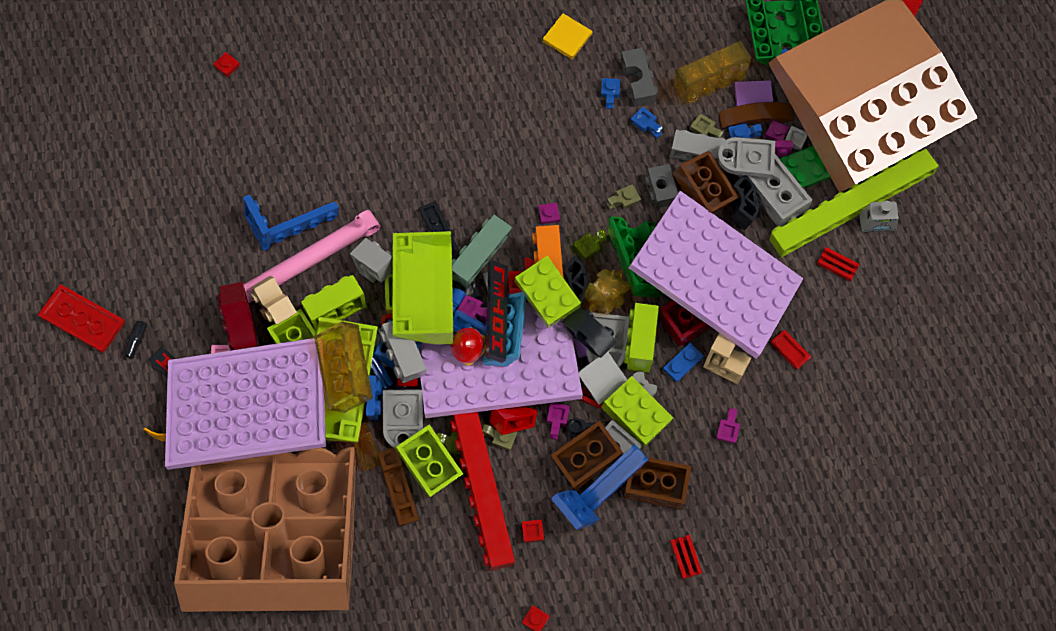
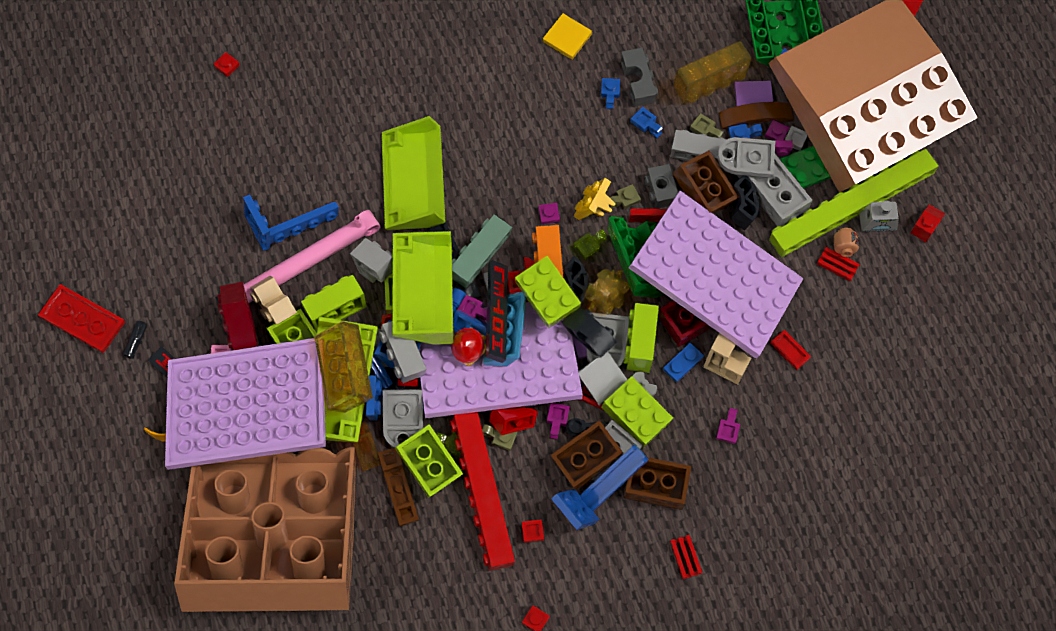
none -> lime slope [382,116,446,230]
none -> yellow plate [574,178,615,220]
none -> red tile [629,209,667,223]
none -> nougat head [833,228,859,257]
none -> red slope [911,204,945,243]

